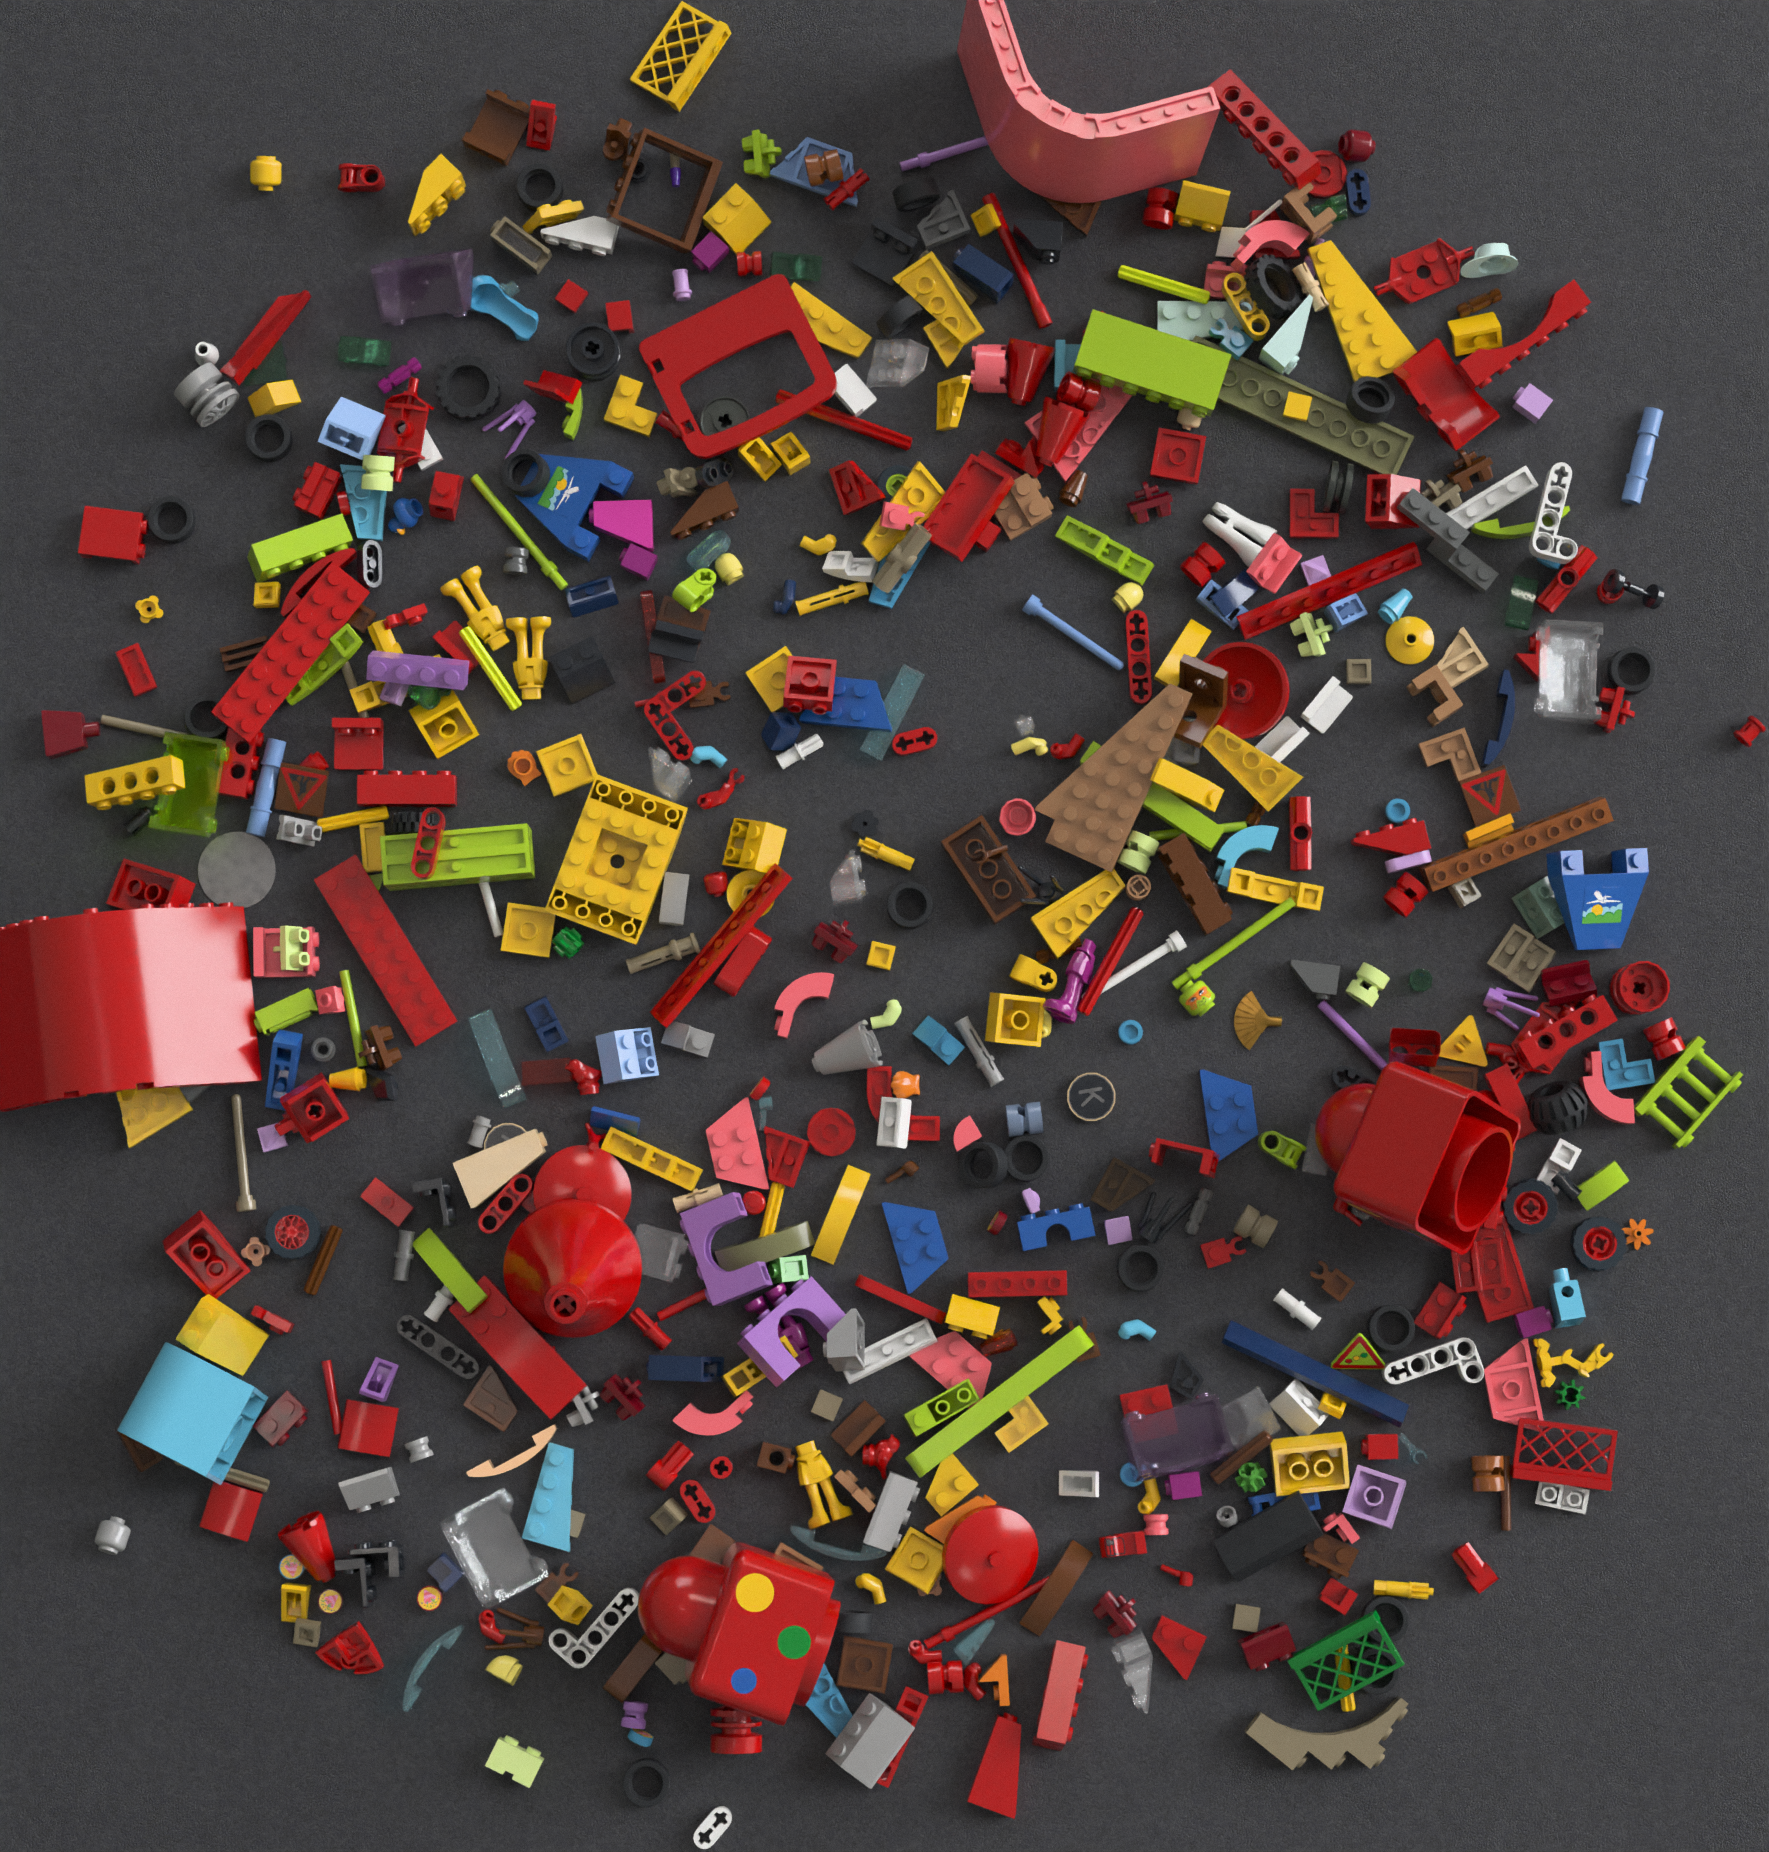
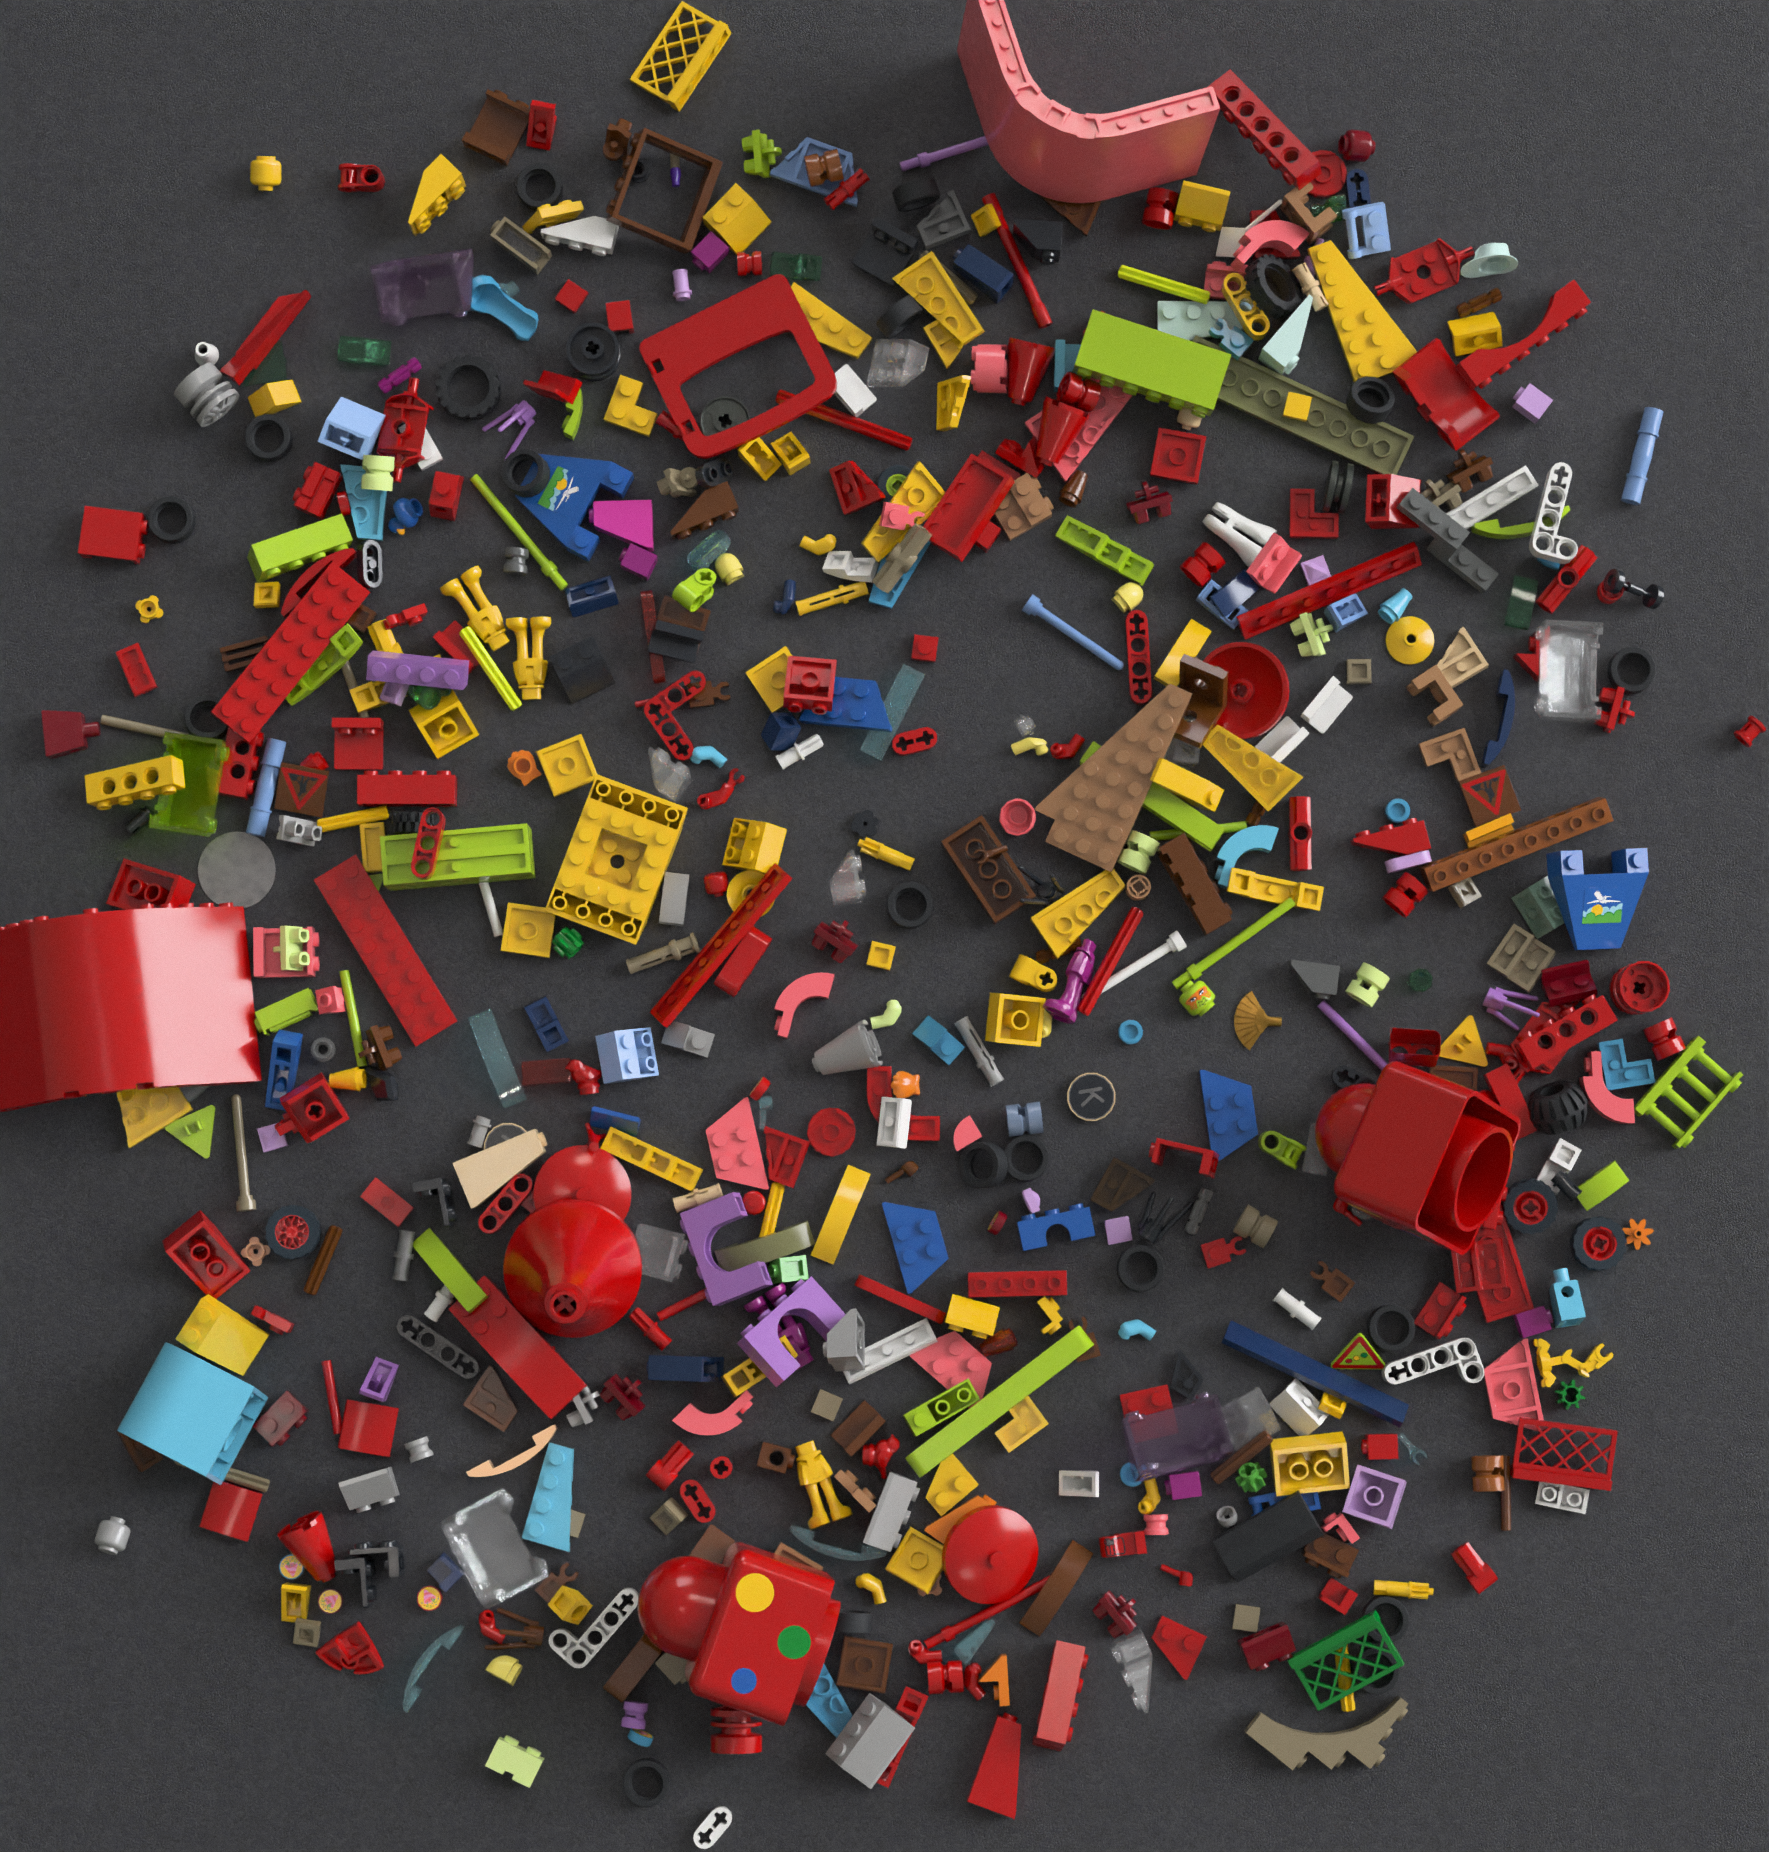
none -> lime piece [165,1105,215,1159]
none -> red plate [911,634,939,663]
none -> light blue plate [1342,202,1391,259]

